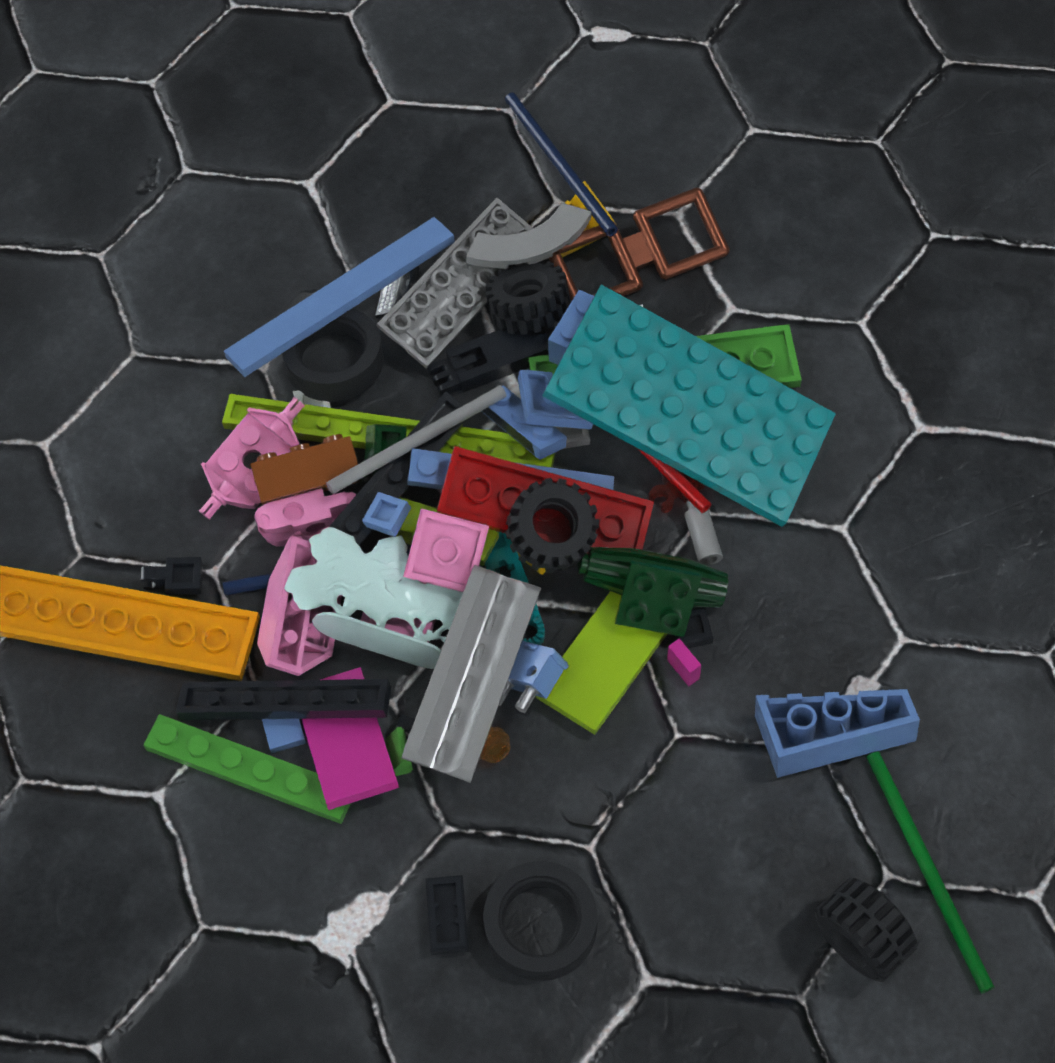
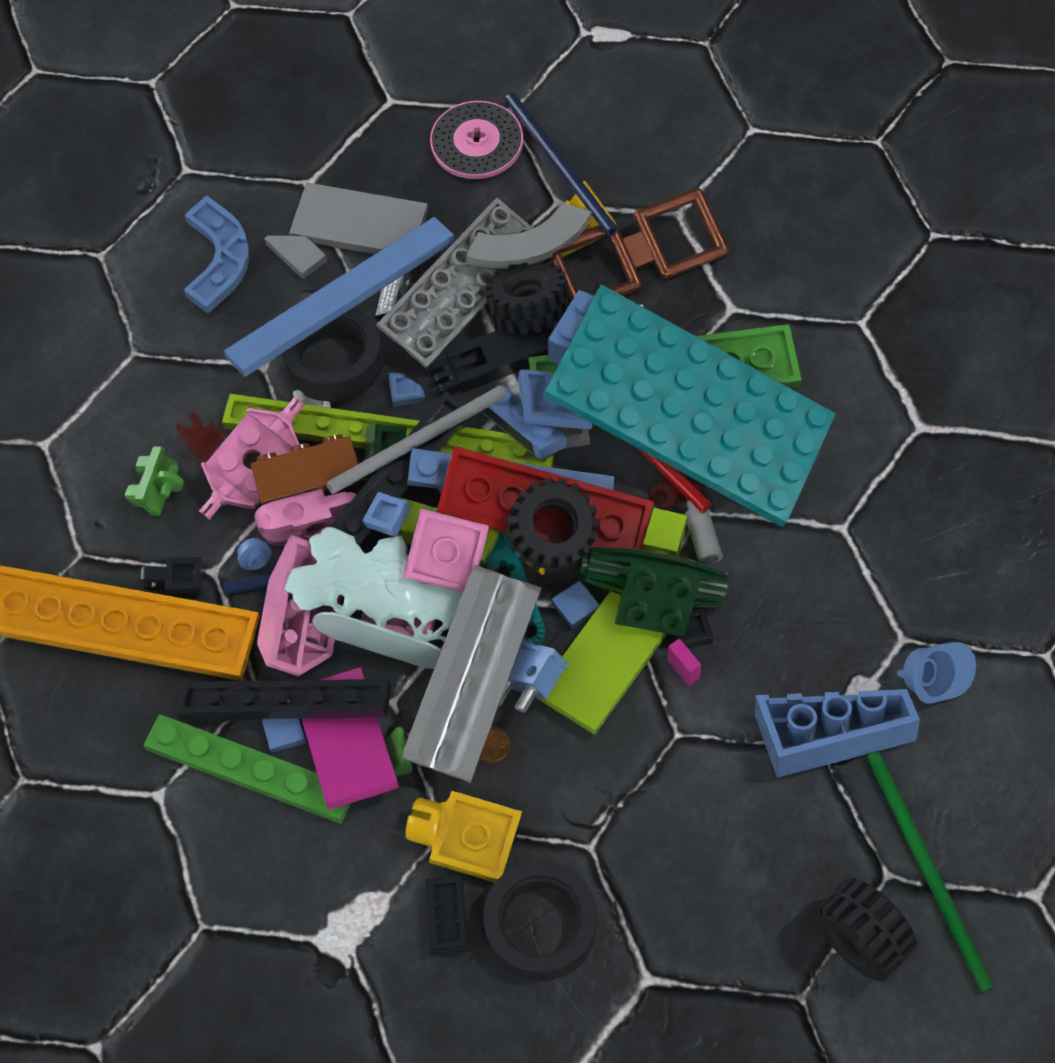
none -> bright green hips [125,446,184,516]
none -> clear red plate [176,412,228,463]
none -> medium blue plate [184,195,249,314]
none -> medium blue plate [237,538,271,570]
none -> light grey tile [264,236,327,280]
none -> light grey tile [289,182,428,254]
none -> medium blue tile [388,373,426,407]
none -> yellow plate [405,790,522,883]
none -> piece [430,101,523,179]
none -> medium blue tile [551,581,600,630]
none -> lime brick [643,508,687,557]
none -> medium blue piece [897,642,977,703]

